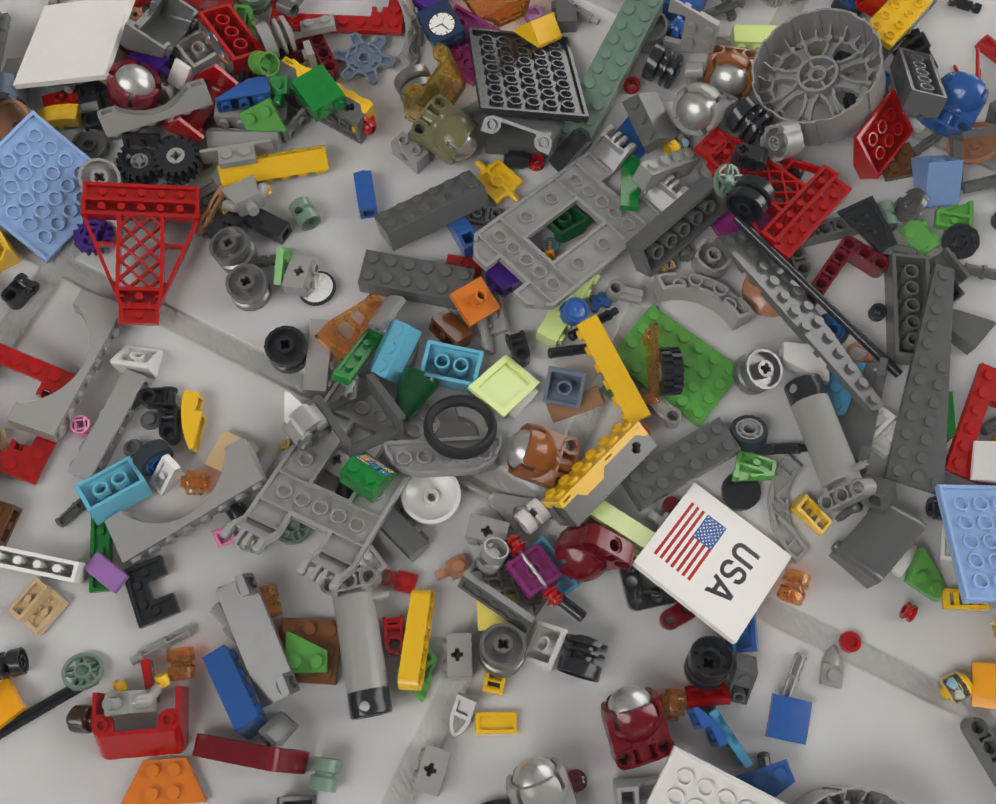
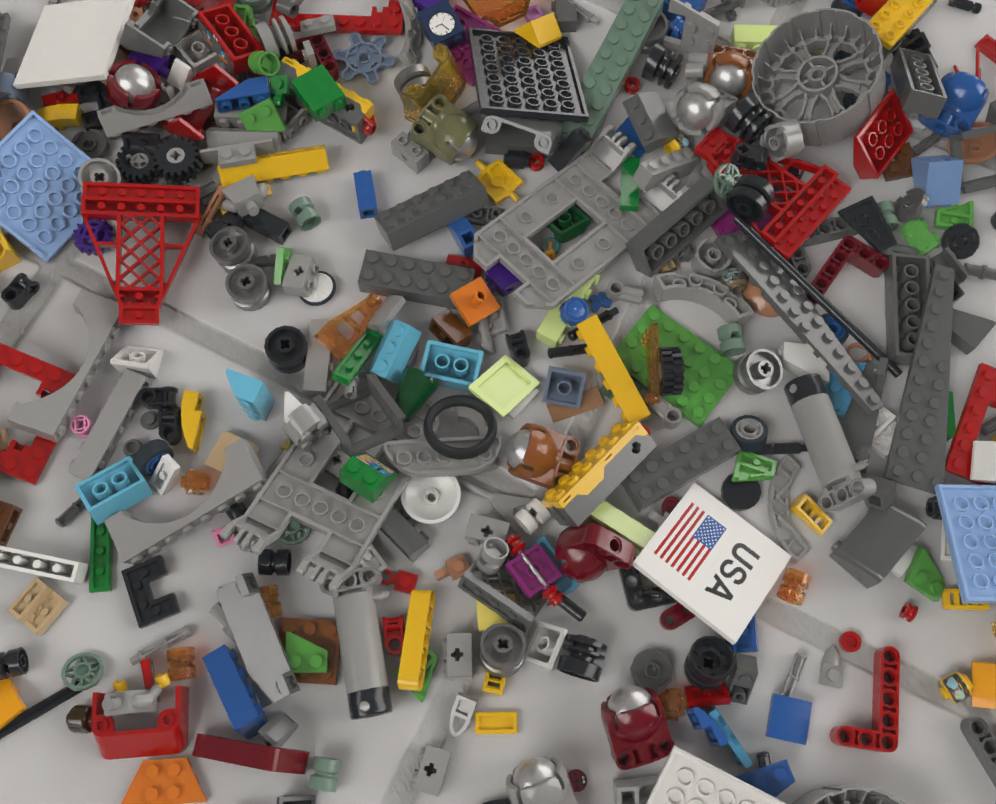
medium lavender slope [84,551,129,594] -> none
dark grey piece [835,502,863,522] -> none
black bush [867,303,887,322] -> none
none -> medium azure slope [225,368,275,421]
none -> black wheel [258,549,292,576]
none -> dark grey plate [630,649,673,692]
none -> sand green wheel [717,323,746,357]
none -> dark tan head [721,266,747,294]
none -> red beam [829,646,900,753]

